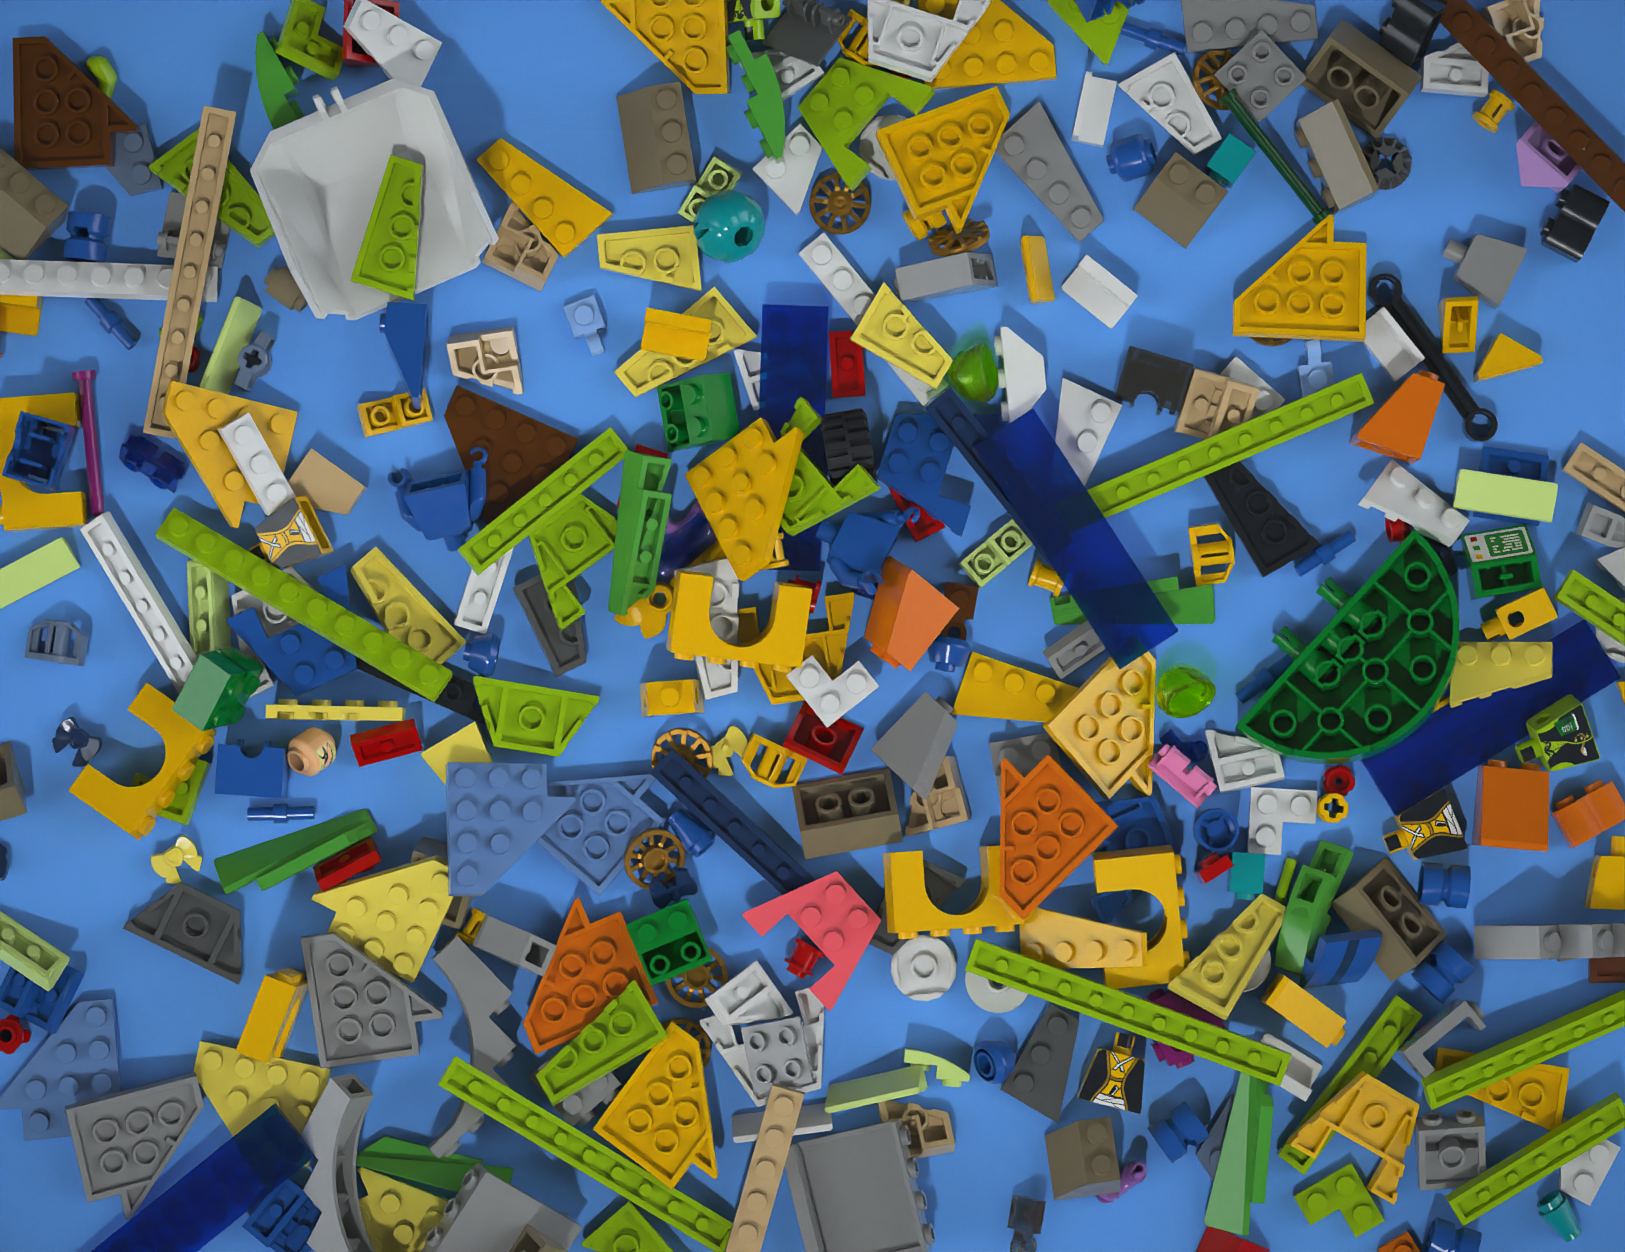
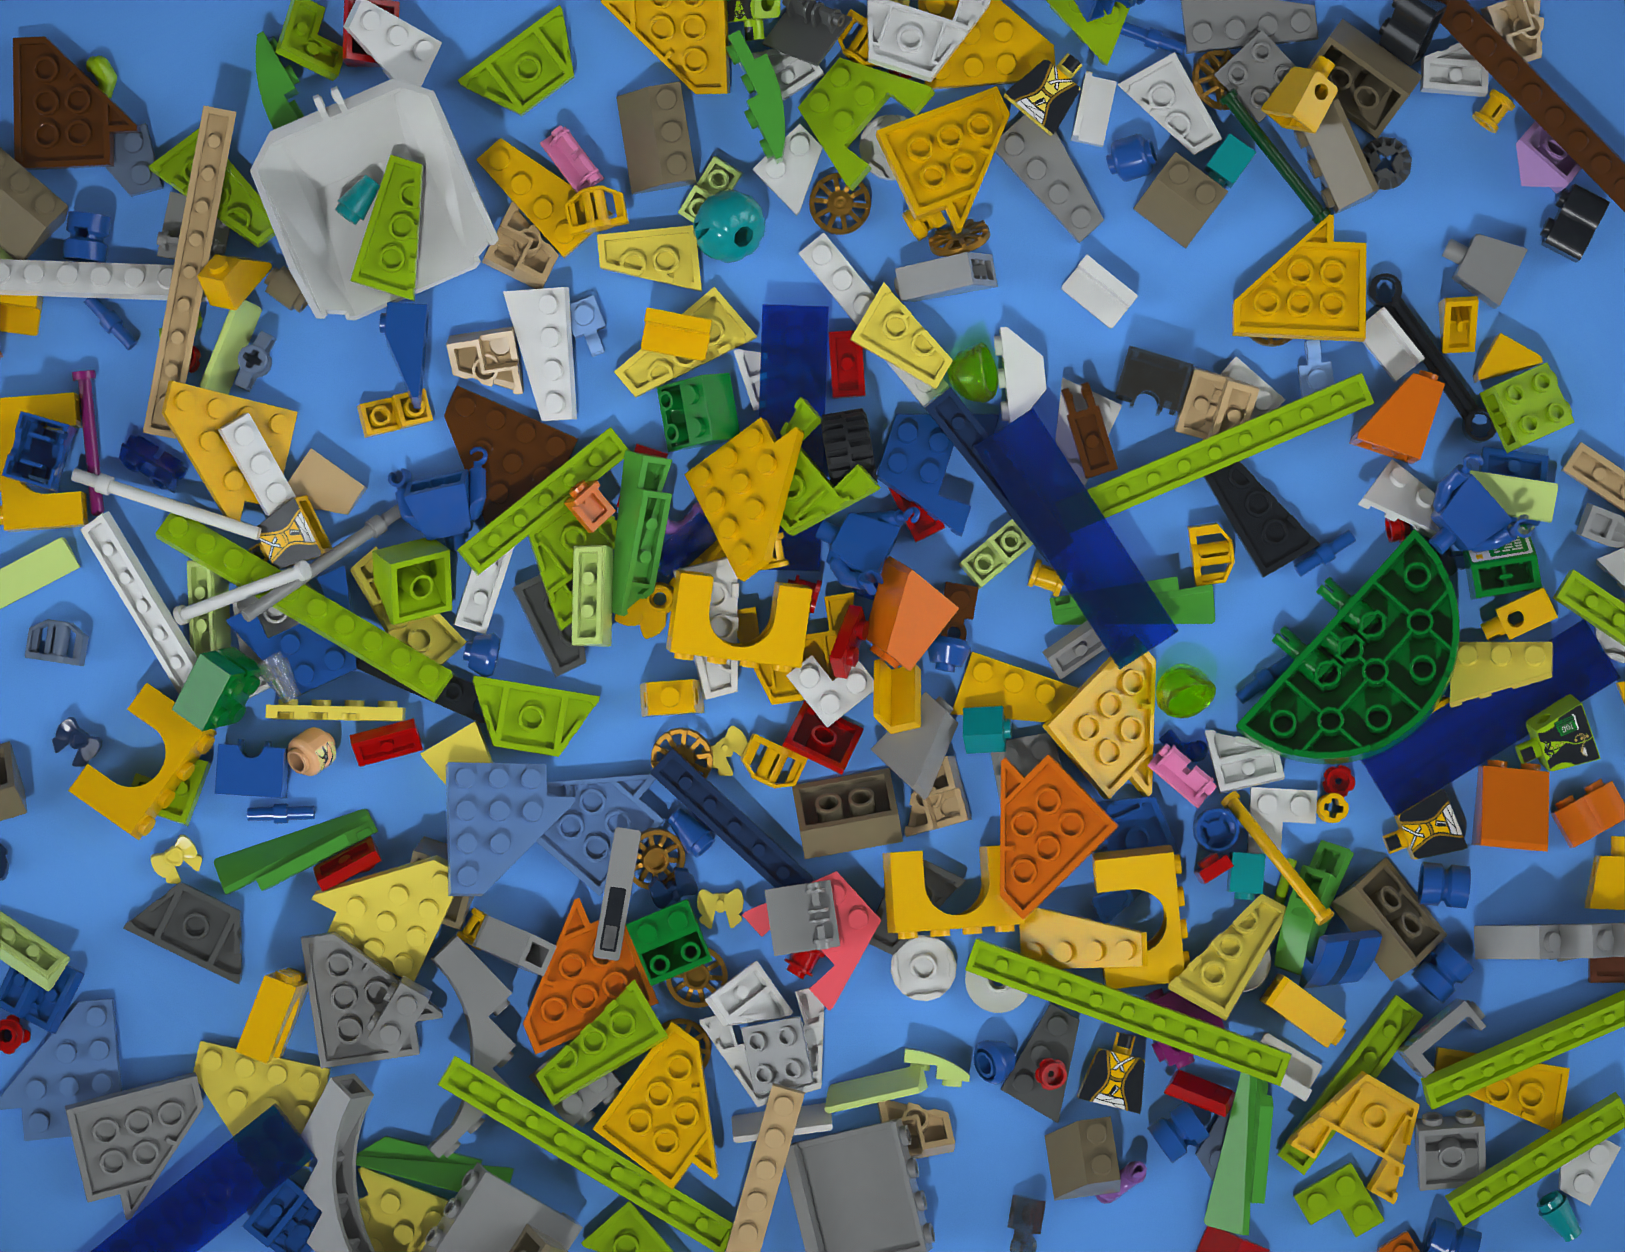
yellow slope [1020,235,1055,305] -> none
none -> white bar [71,468,261,540]
none -> white bar [173,560,312,625]
none -> yellow slope [197,254,272,311]
none -> light grey bar [241,504,401,622]
none -> clear cone [257,652,301,703]
none -> teal cone [335,175,380,225]
none -> light grey brick [366,975,432,1056]
none -> lime slope [372,538,452,625]
none -> lime wing [458,5,575,116]
none -> white wing [503,287,577,421]
none -> bright pink hinge [539,125,604,193]
none -> yellow piece [564,185,630,236]
none -> orange bracket [564,480,616,533]
none -> yellowish green slope [572,545,613,647]
none -> light grey sticker [593,827,641,961]
none -> light yellow piece [697,888,744,929]
none -> light grey hinge [764,880,840,956]
none -> red plate [829,605,869,679]
none -> yellow panel [873,658,921,734]
none -> teal brick [963,706,1012,754]
none -> torso [1003,53,1082,137]
none -> red plate [1035,1058,1067,1090]
none -> reddish brown hinge [1061,382,1118,479]
none -> red tile [1164,1069,1235,1117]
none -> yellow bar [1221,791,1334,926]
none -> yellow torso [1261,55,1338,133]
none -> blue torso [1429,453,1535,554]
none -> lime brick [1479,362,1575,453]

